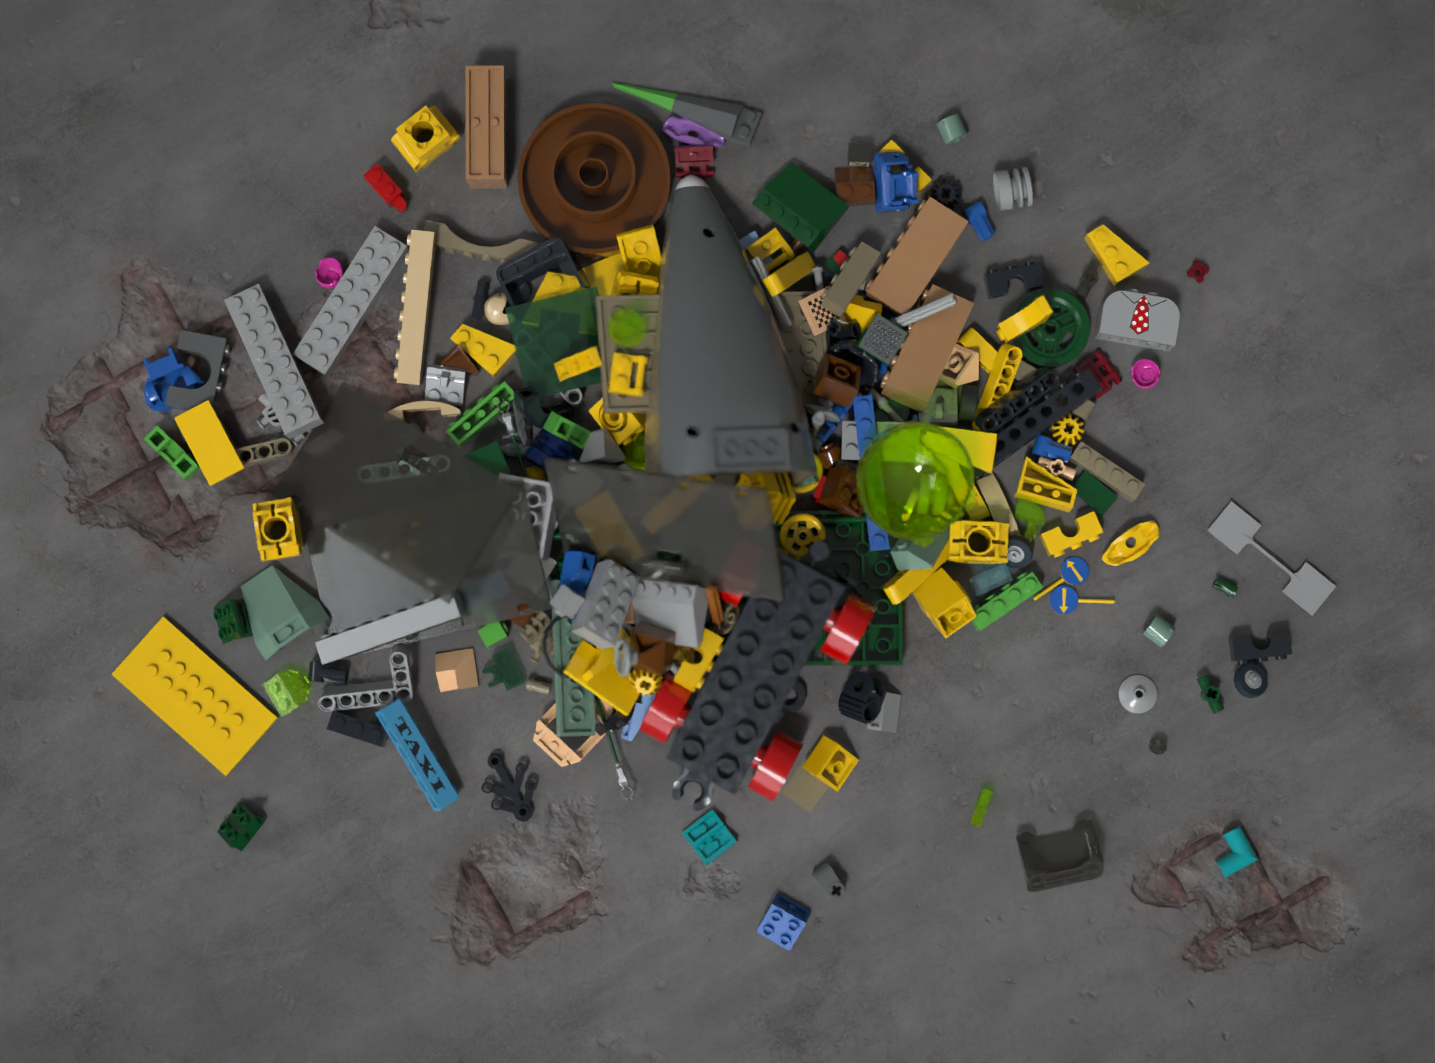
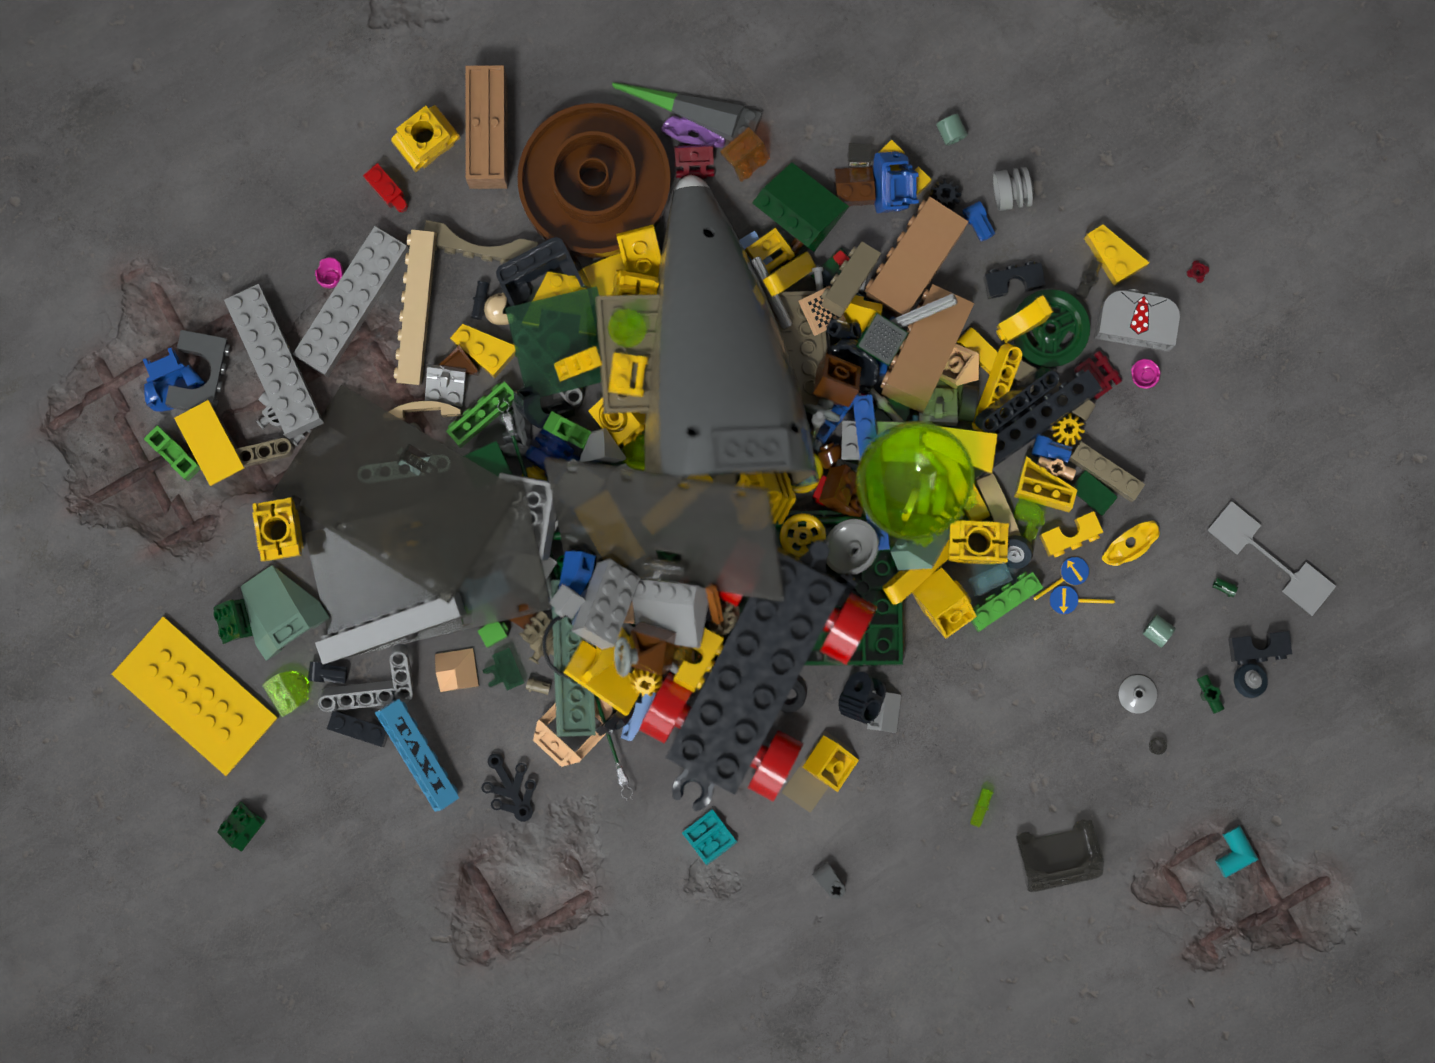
bracket [756,893,812,950] -> none
none -> clear orange bracket [720,128,769,182]
none -> light grey dish [826,519,879,575]

